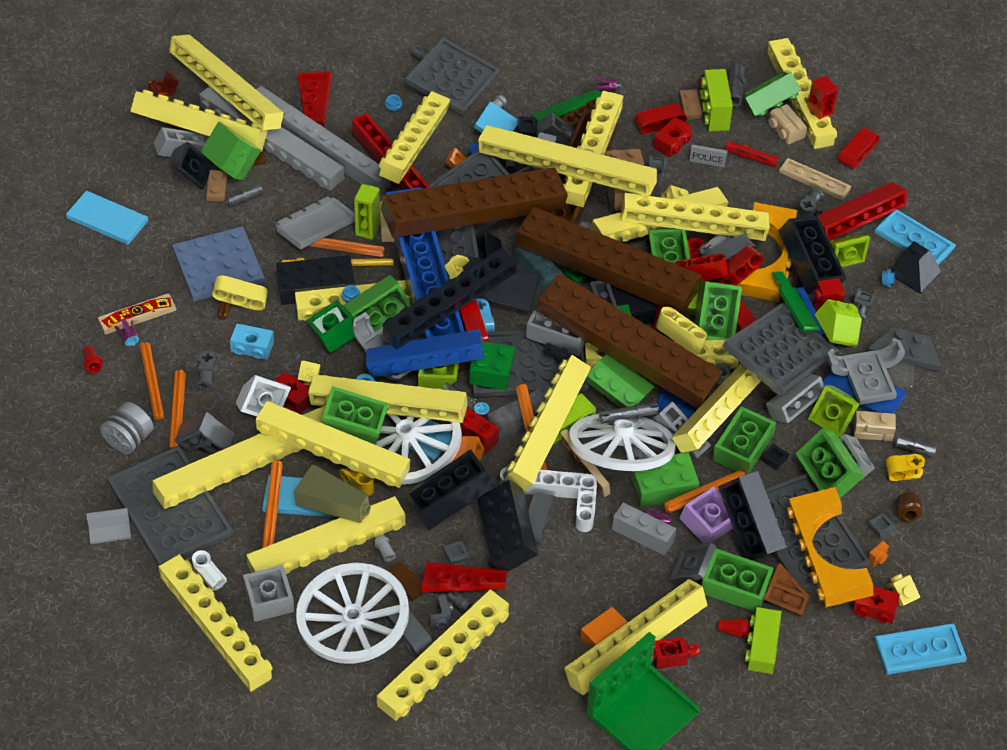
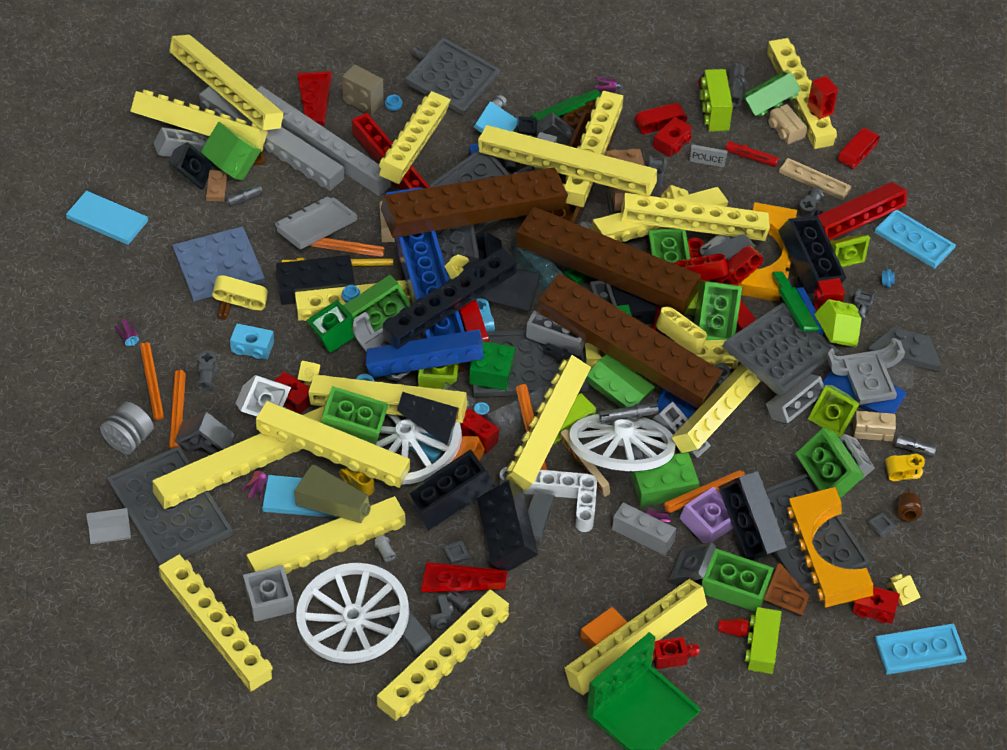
red cone [83,346,103,373] -> none
tile [98,293,176,335] -> none
clear red bracket [148,72,179,96] -> none
white piece [192,550,227,591] -> none
orange axle [262,461,283,548] -> none
lime brick [354,184,380,240] -> none
reddish brown tile [387,561,424,602] -> none
orange plate [445,148,466,169] -> none
medium nougat plate [679,89,702,119] -> none
bright green brick [713,406,776,475] -> none
black plate [761,443,789,470] -> none
orange plate [868,541,889,568] -> none
black slope [891,241,941,294] -> none
none -> flat silver piece [242,471,268,499]
none -> dark tan brick [342,64,383,115]
none -> black wing [397,392,460,446]

